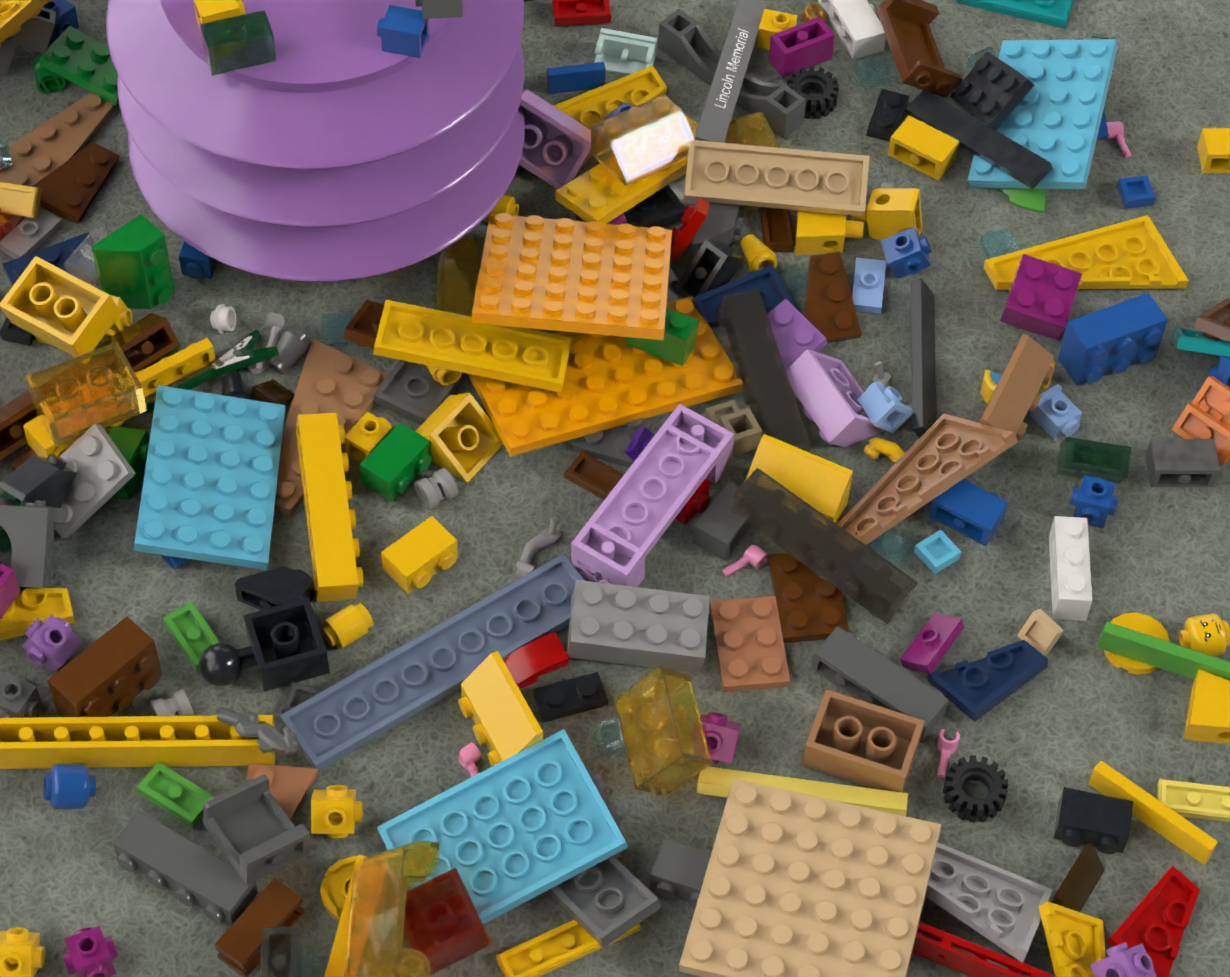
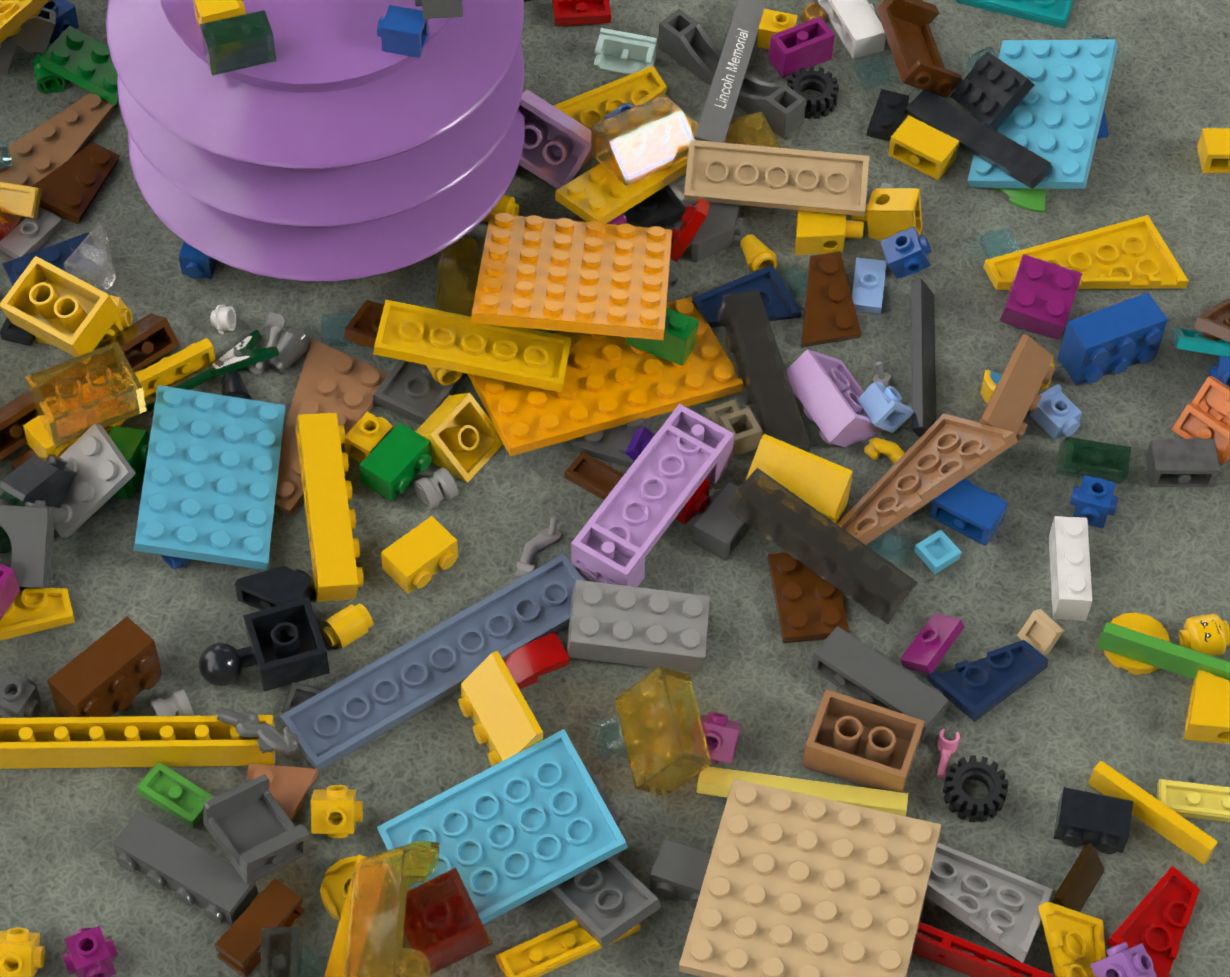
medium lavender brick [21,614,82,672] -> none
blue head [43,763,96,809] -> none
green slope [91,214,175,309] -> none
bright green plate [162,602,220,672] -> none
dark brown slope [250,379,294,406] -> none
bright pink hand [459,743,482,777] -> none
black plate [533,672,608,723] -> none
blue tile [547,62,606,94] -> none
black slope [674,239,744,298] -> none
nougat plate [710,596,790,692] -> none
bright pink hand [721,545,767,577] -> none
reddish brown tile [759,207,795,253] -> none
medium lavender wing [763,299,828,380] -> none
bright pink hand [1105,121,1132,158] -> none
blue plate [1117,175,1156,209] -> none

